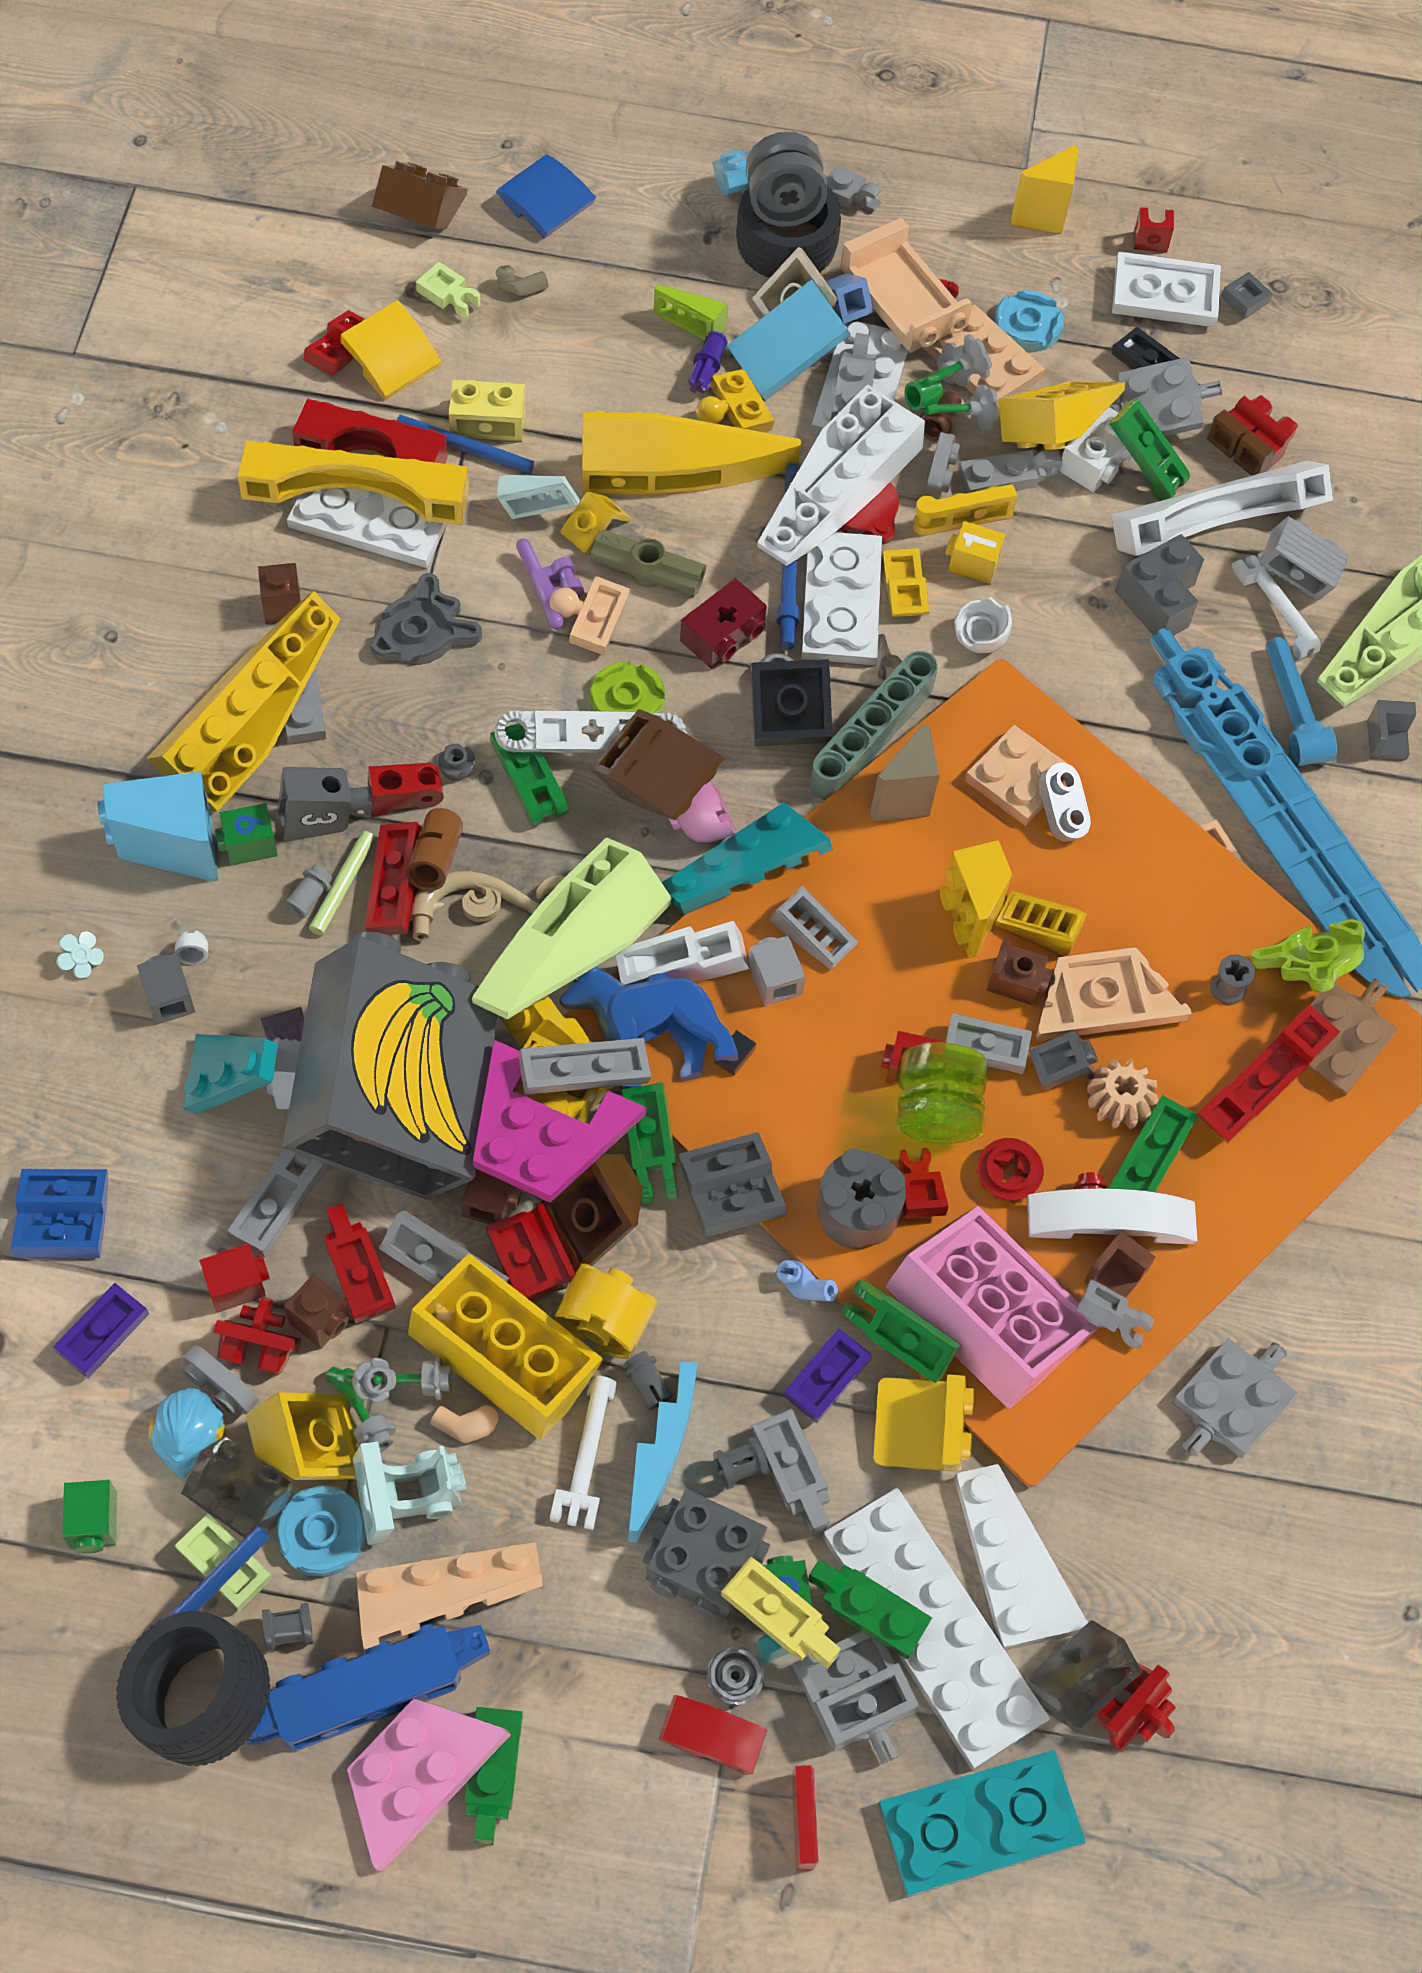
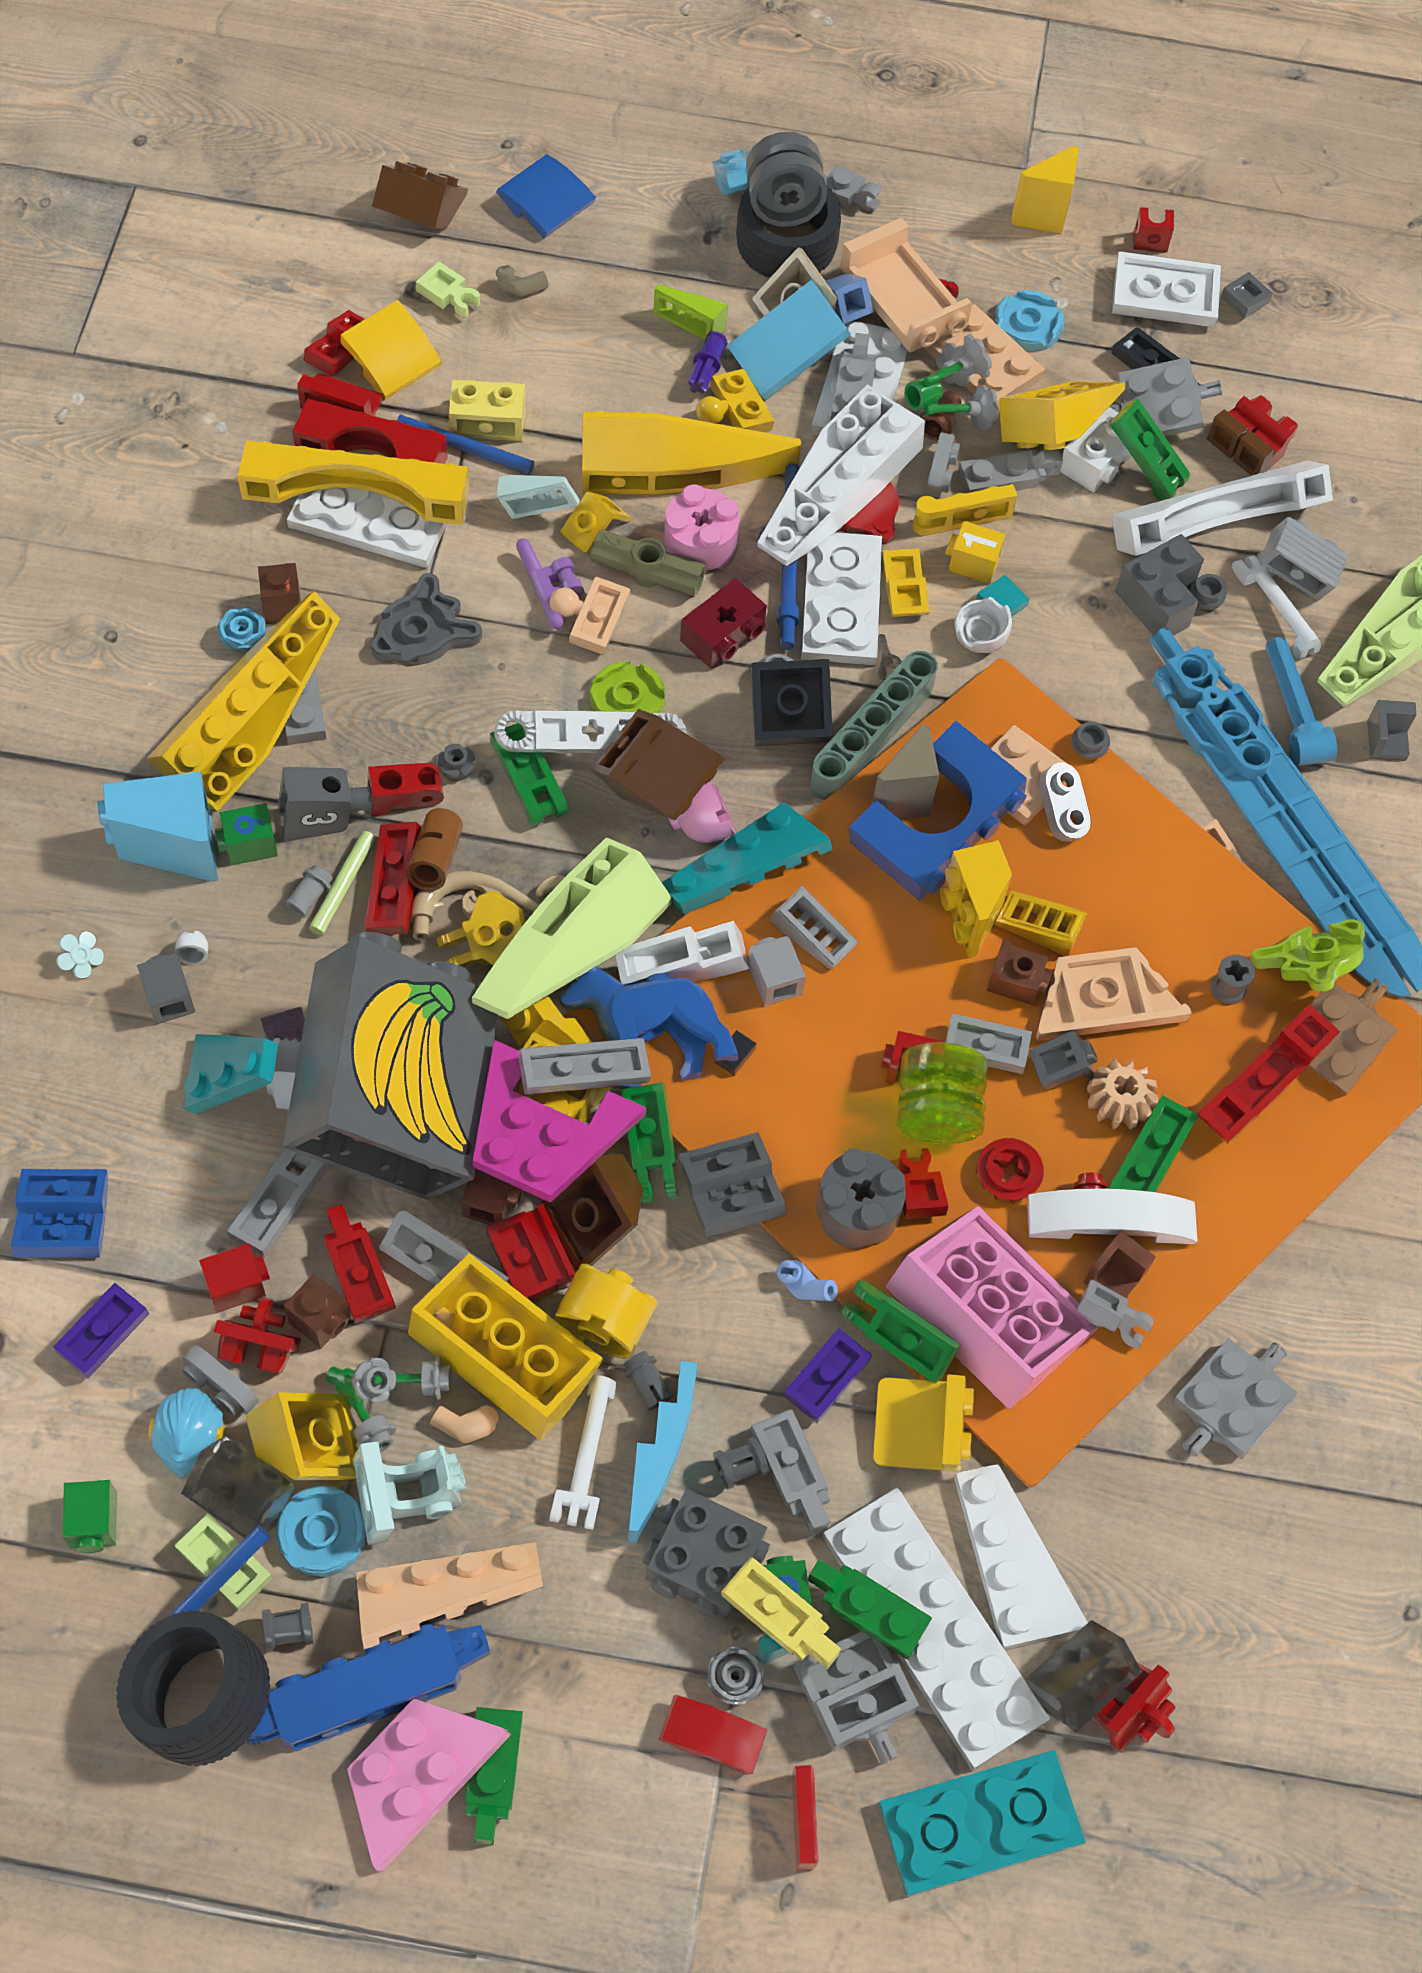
none -> medium azure plate [218,608,266,652]
none -> red panel [297,373,383,416]
none -> yellow hinge [437,890,527,968]
none -> bright pink brick [664,484,739,574]
none -> blue arch [849,721,1027,901]
none -> teal tile [976,575,1029,617]
none -> dark grey plate [1071,722,1110,759]
none -> dark grey plate [1189,574,1227,610]

